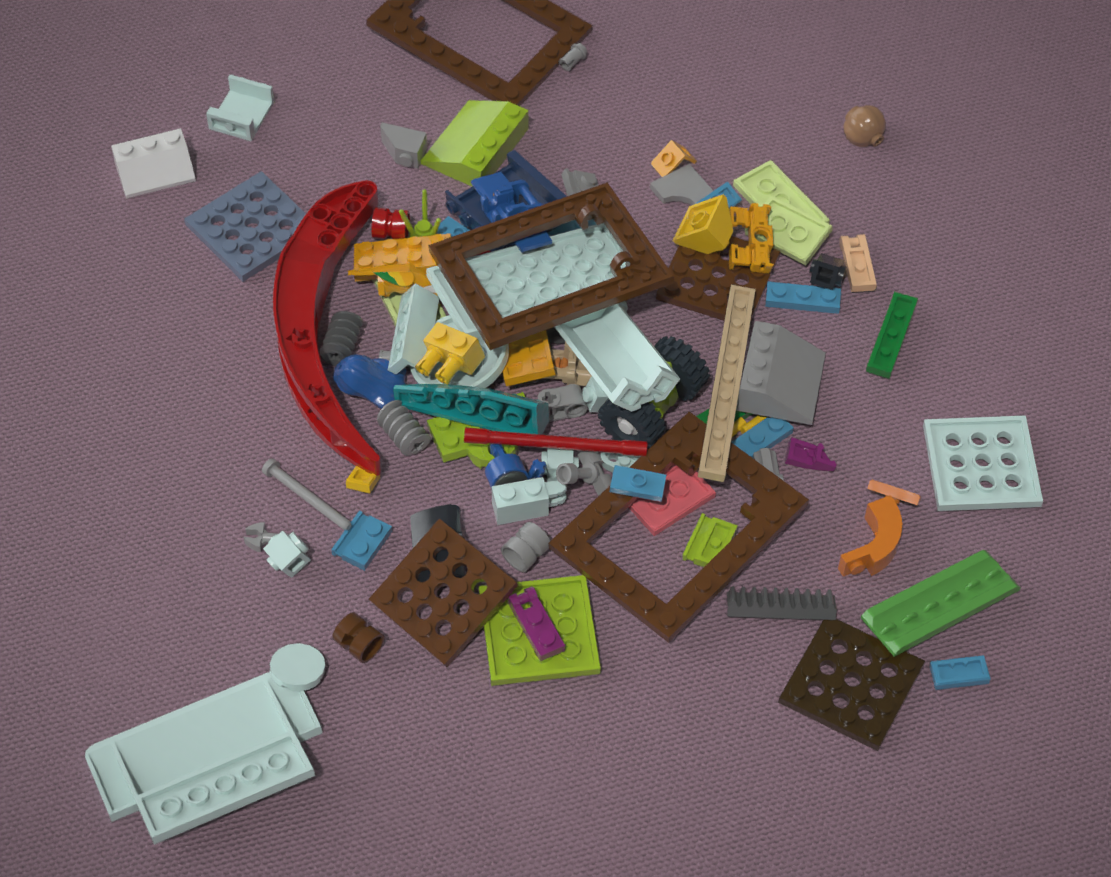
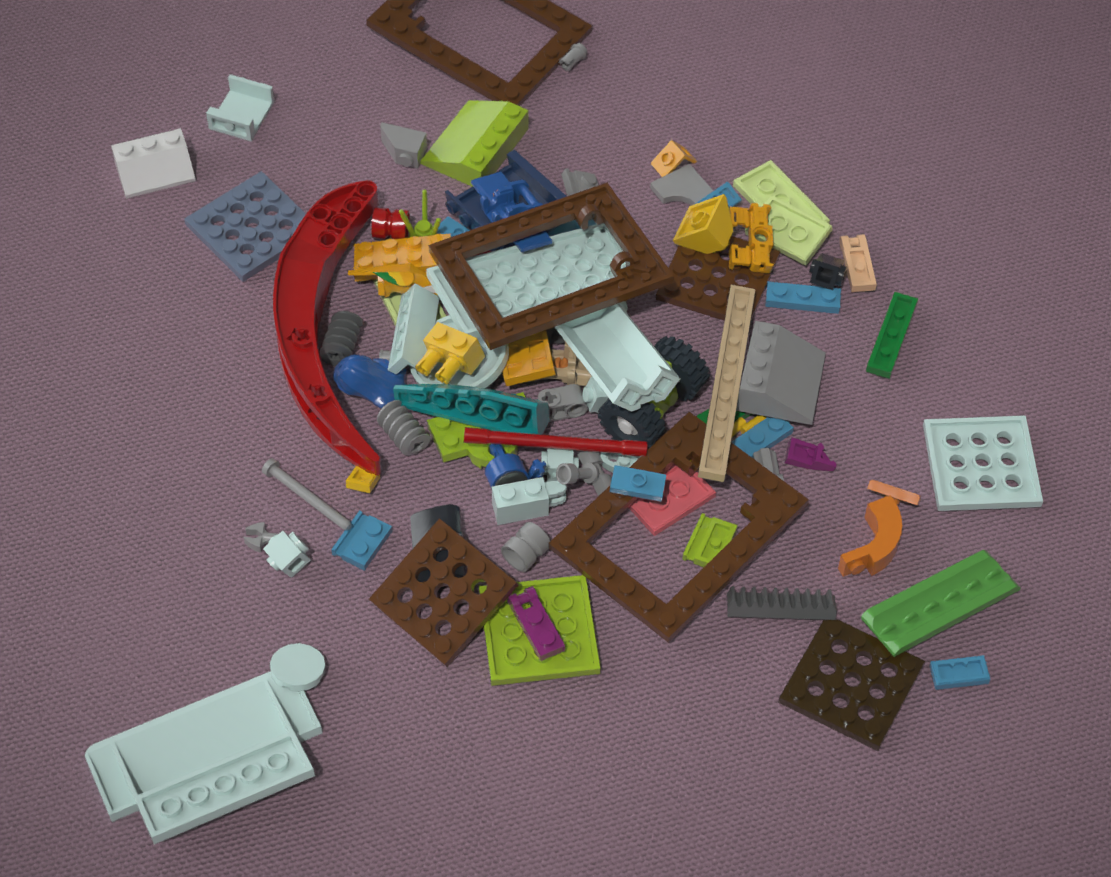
reddish brown wheel [332,612,385,663] -> none
medium nougat plant [844,105,886,147] -> none

